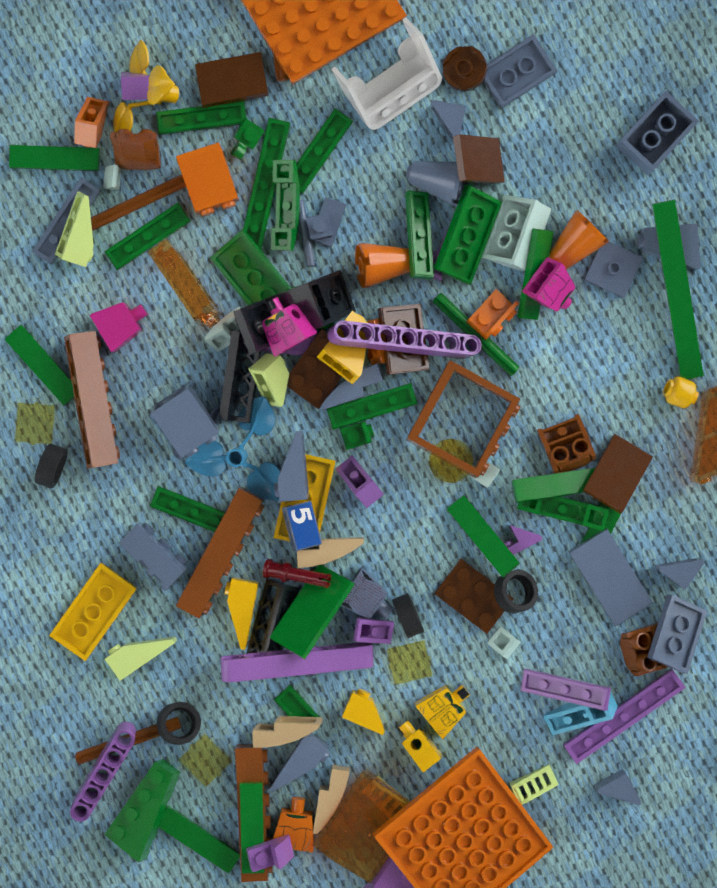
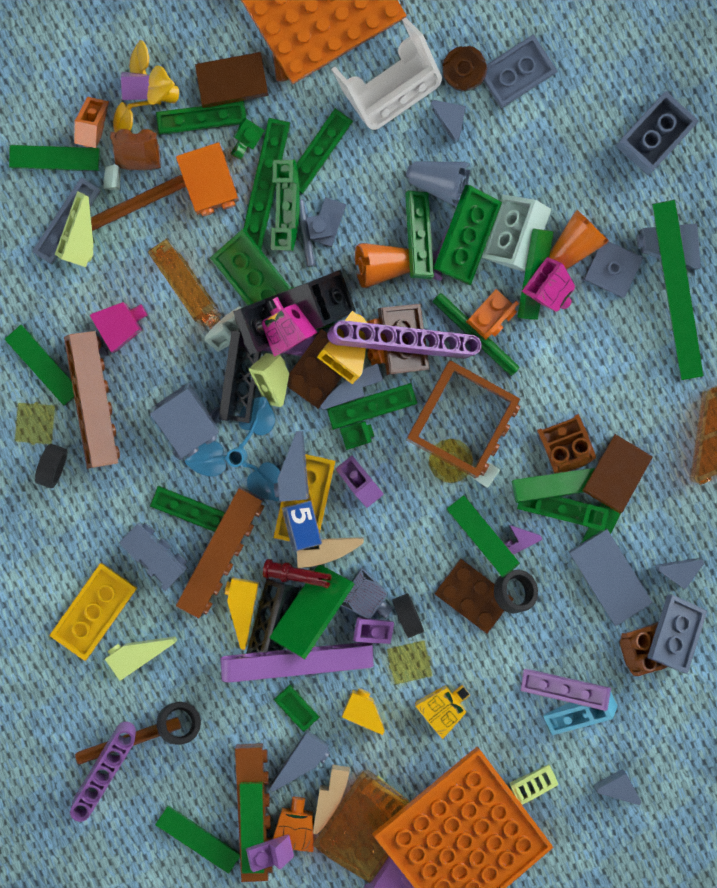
green tile [104,202,191,271] -> none
green wedge [104,759,181,863] -> none
clear yellow piece [179,734,232,787] -> none
tan slope [252,716,323,748] -> none
yellow torso [398,721,443,773] -> none
reddish brown tile [453,134,505,184] -> none
light aqua slope [487,626,521,659] -> none
medium lavender plate [563,668,686,764] -> none
yellow head [663,376,699,409] -> none

